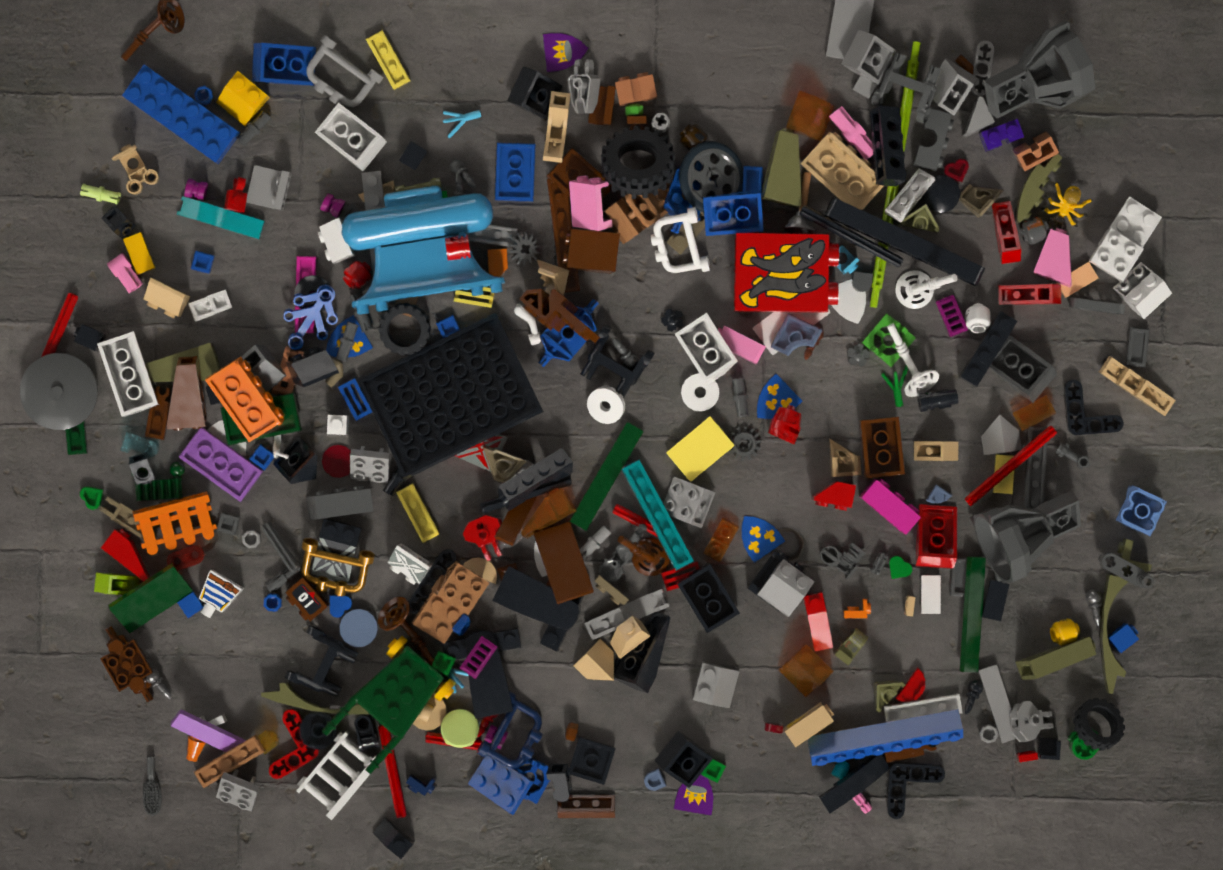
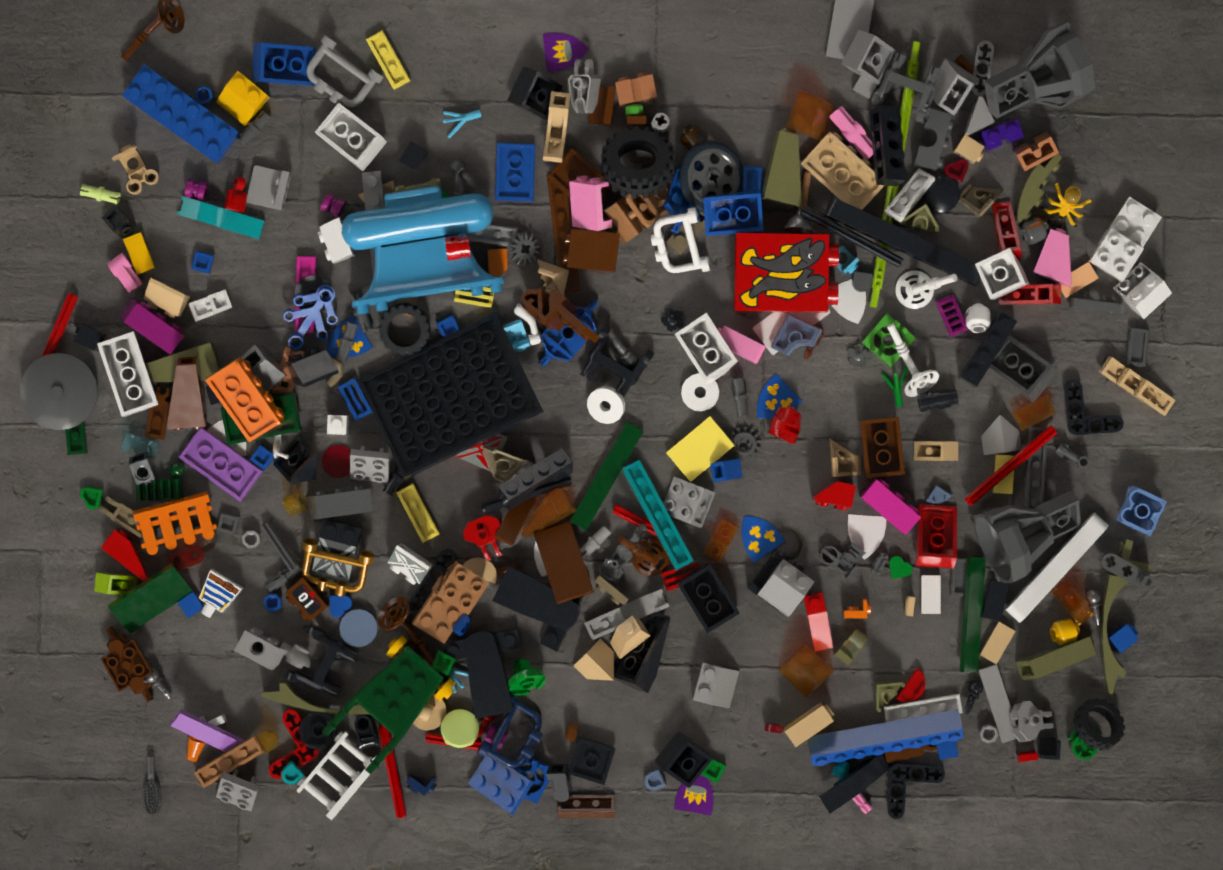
red head [343,261,371,289] -> none
black slope [373,818,415,859] -> none
magenta slope [460,636,497,679] -> none
none -> magenta wedge [120,298,184,355]
none -> light grey brick [234,627,311,670]
none -> teal tile [281,760,305,784]
none -> clear yellow leg [282,492,307,516]
none -> medium azure bracket [503,319,530,352]
none -> green tile [507,659,546,696]
none -> blue brick [710,458,743,482]
none -> white sticker [848,514,886,560]
none -> blue tile [937,741,959,760]
none -> tan brick [953,135,985,165]
none -> white slope [975,248,1029,300]
none -> tan tile [979,621,1016,664]
none -> white beam [1005,512,1109,623]
none -> clear orange slope [1051,580,1094,626]

